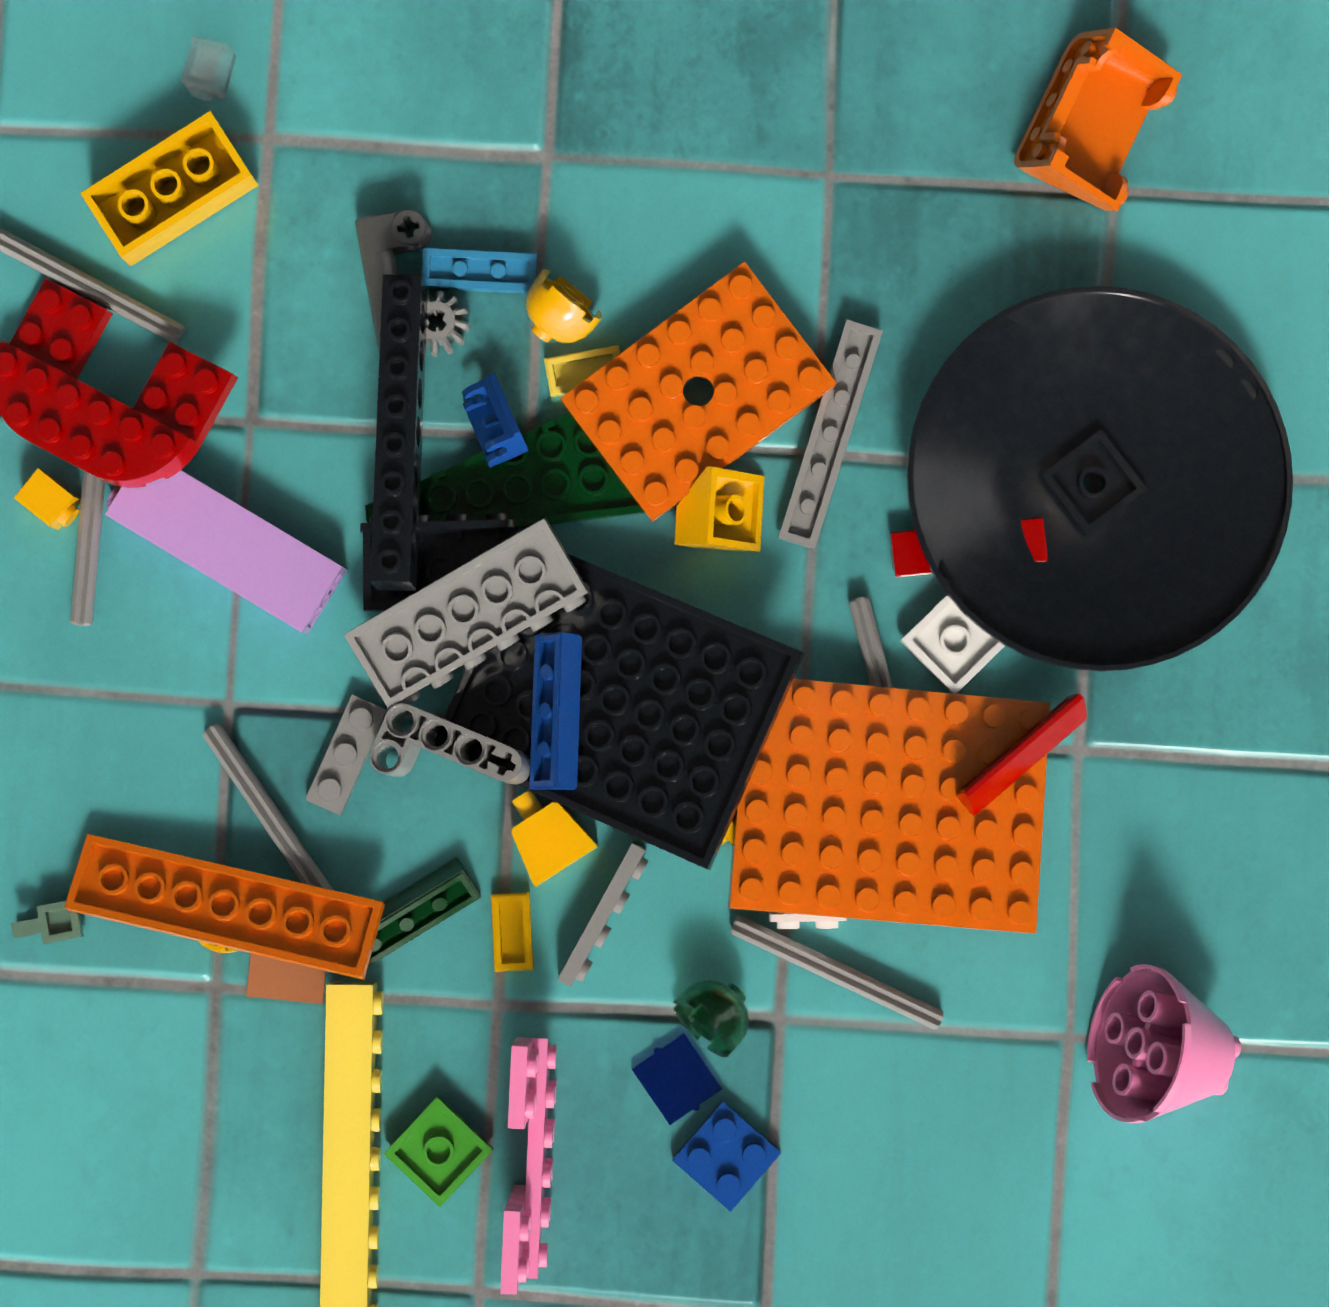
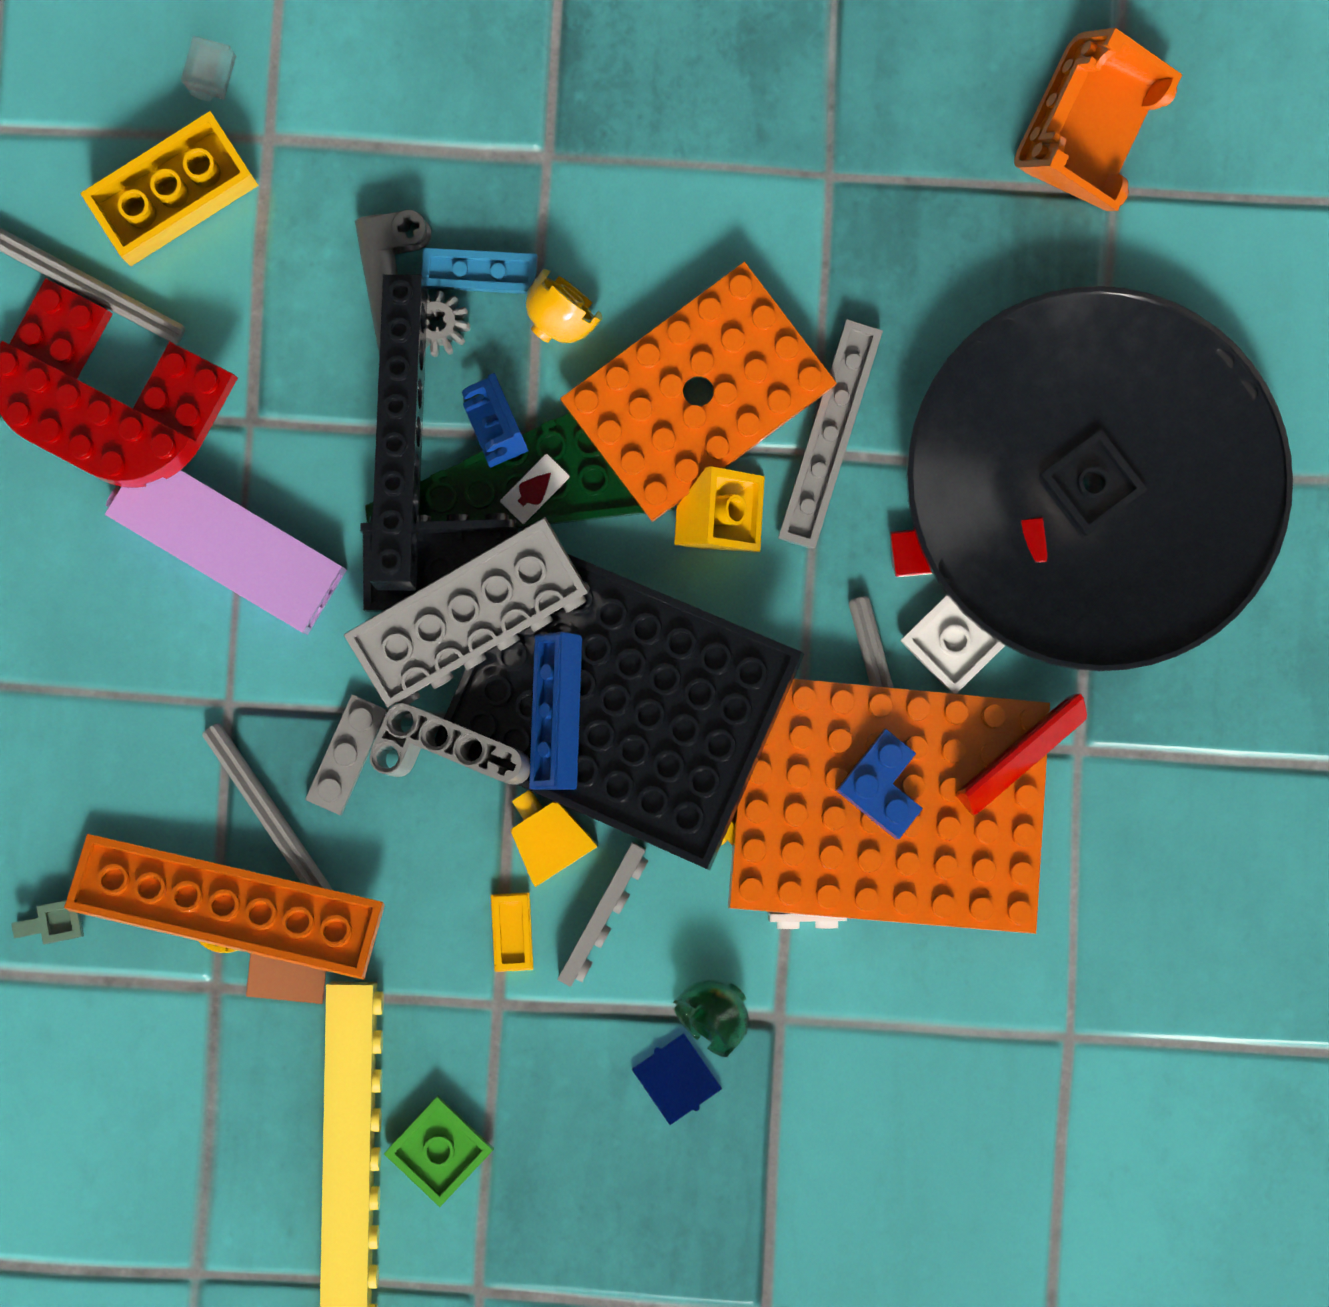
yellow brick [14,468,81,530] -> none
light grey axle [70,471,105,626] -> none
dark green slope [350,858,481,978] -> none
bright pink plate [500,1037,557,1295] -> none
light yellow tile [544,345,620,397] -> none
blue plate [672,1100,781,1212] -> none
light grey axle [730,916,944,1030] -> none
bright pink cone [1087,964,1241,1124] -> none
none -> white sticker [500,454,570,524]
none -> blue plate [836,729,923,840]

